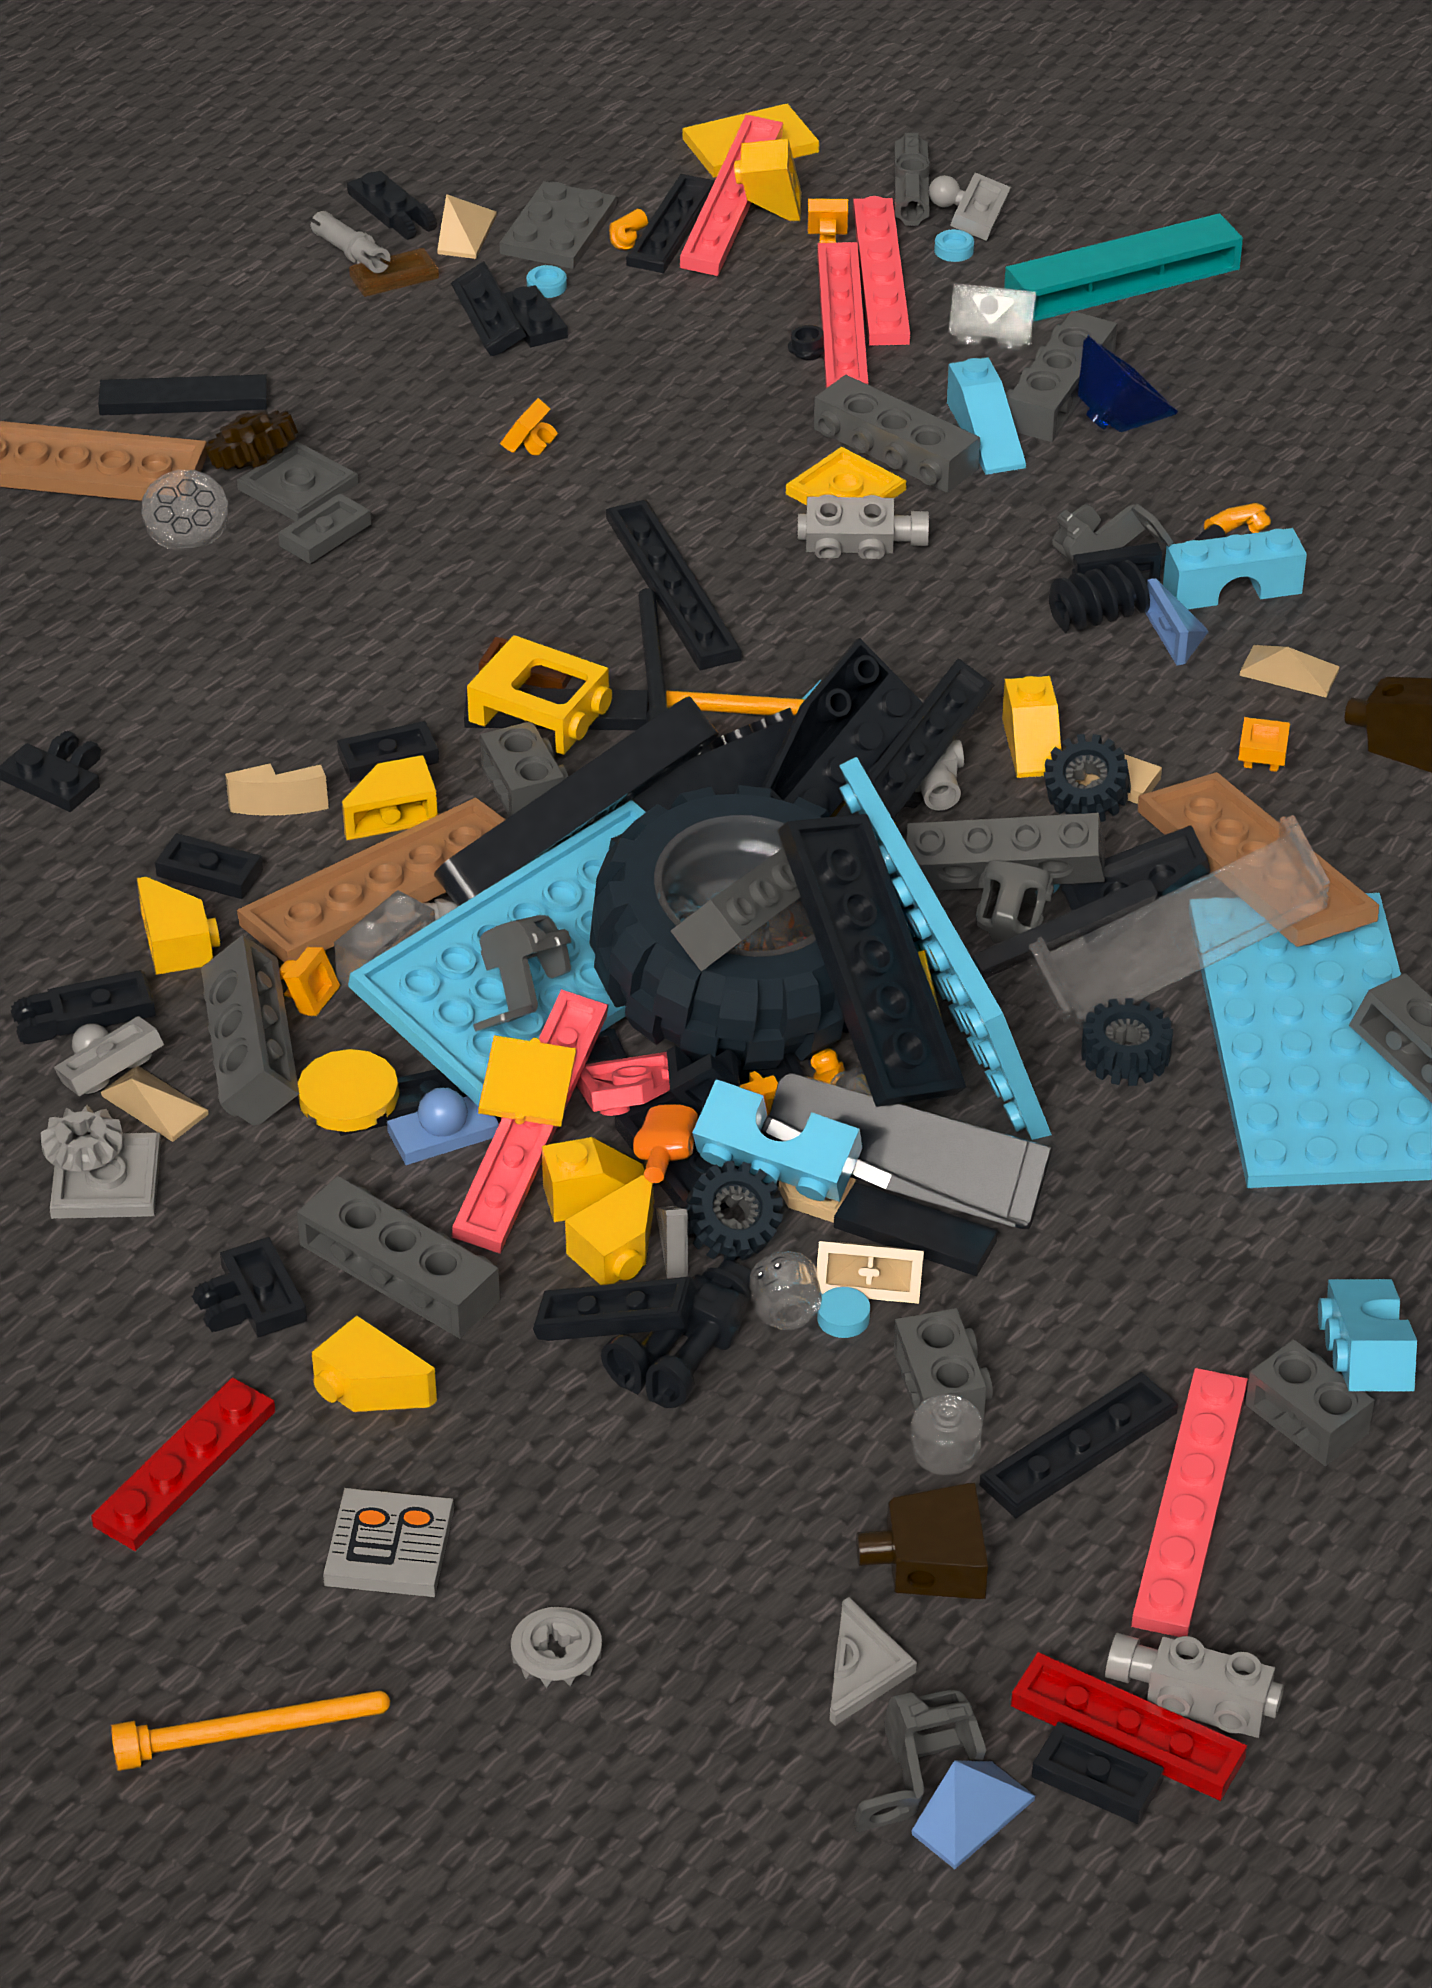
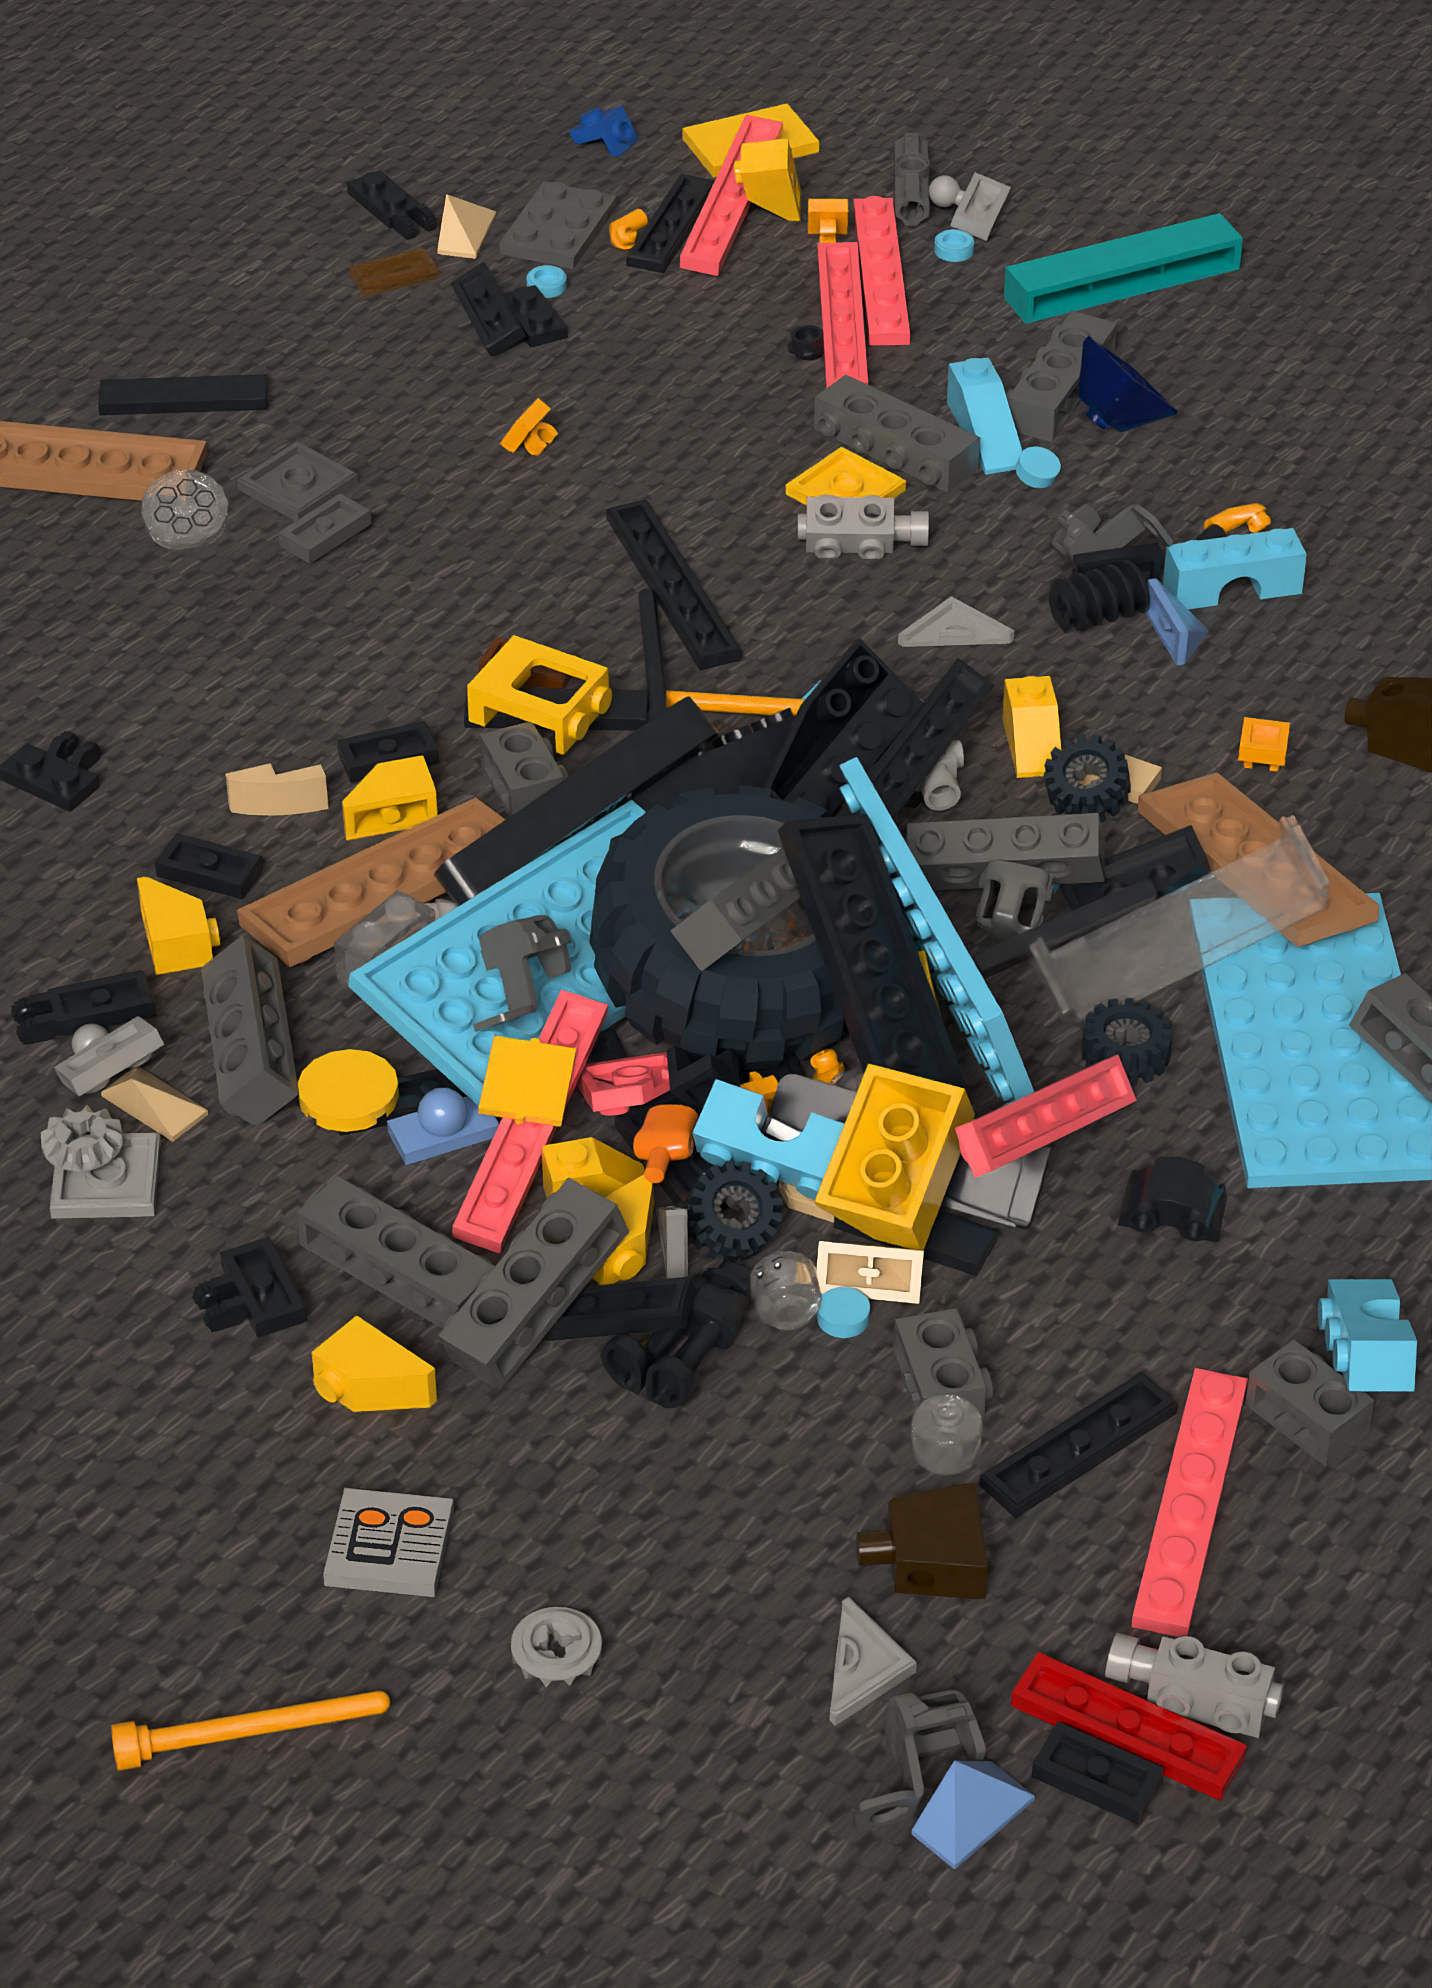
red plate [91,1377,275,1551] -> none
dark brown gear [205,410,298,470] -> none
light orange tile [279,947,340,1016] -> none
light grey pin [310,211,391,273] -> none
clear brick [948,283,1037,351] -> none
tan slope [1240,645,1340,697] -> none
none -> dark grey brick [438,1178,629,1391]
none -> blue bracket [569,105,638,156]
none -> yellow slope [814,1064,975,1251]
none -> light grey tile [898,596,1015,647]
none -> coral plate [955,1054,1137,1178]
none -> medium azure tile [1016,446,1061,488]
none -> black cylinder [1117,1156,1227,1242]

